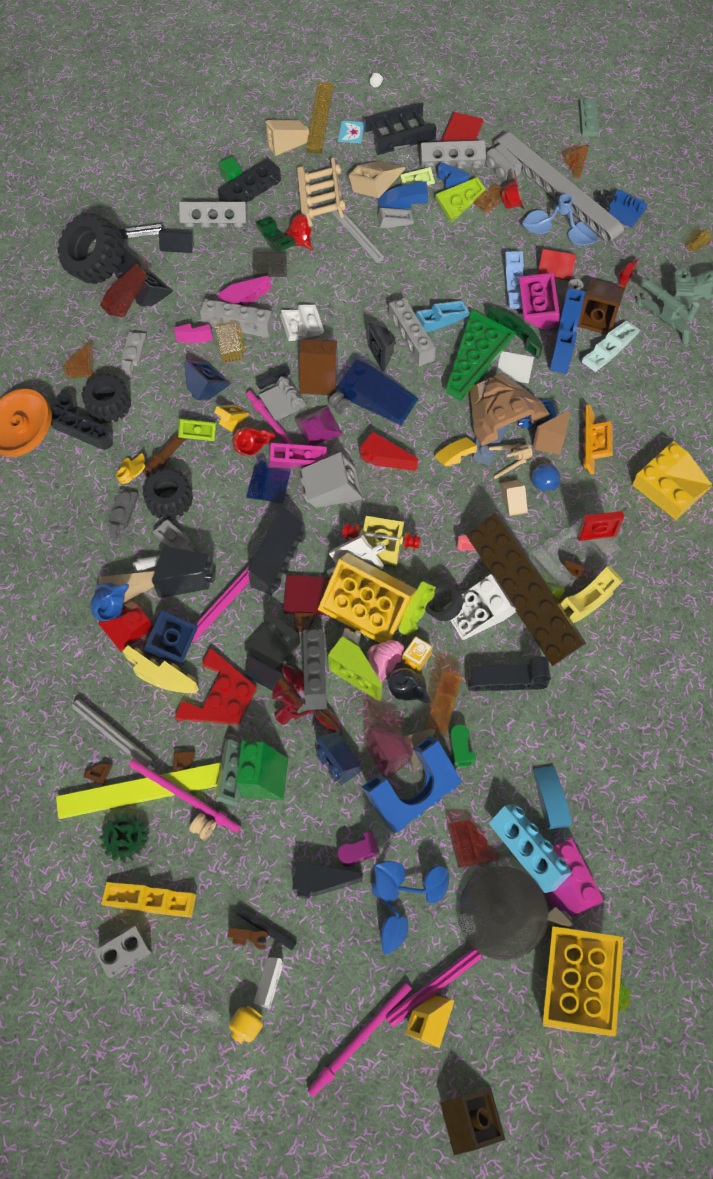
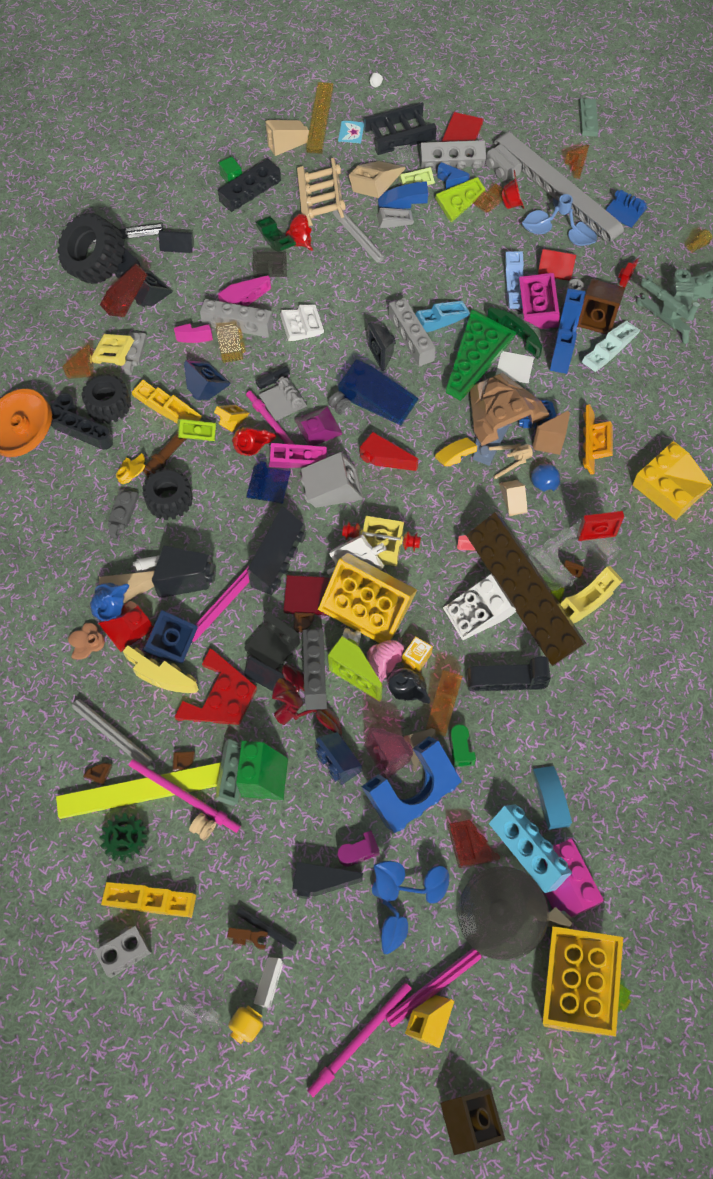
light grey hinge [152,519,195,552] -> none
light grey brick [179,202,248,228] -> none
reddish brown slope [299,338,338,395] -> none
lime hinge [398,581,436,636] -> none
black tyre [425,581,464,621] -> none
black bar [595,190,613,212] -> none
none -> nougat plate [68,623,105,660]
none -> light yellow plate [92,334,134,366]
none -> yellow slope [132,380,202,423]

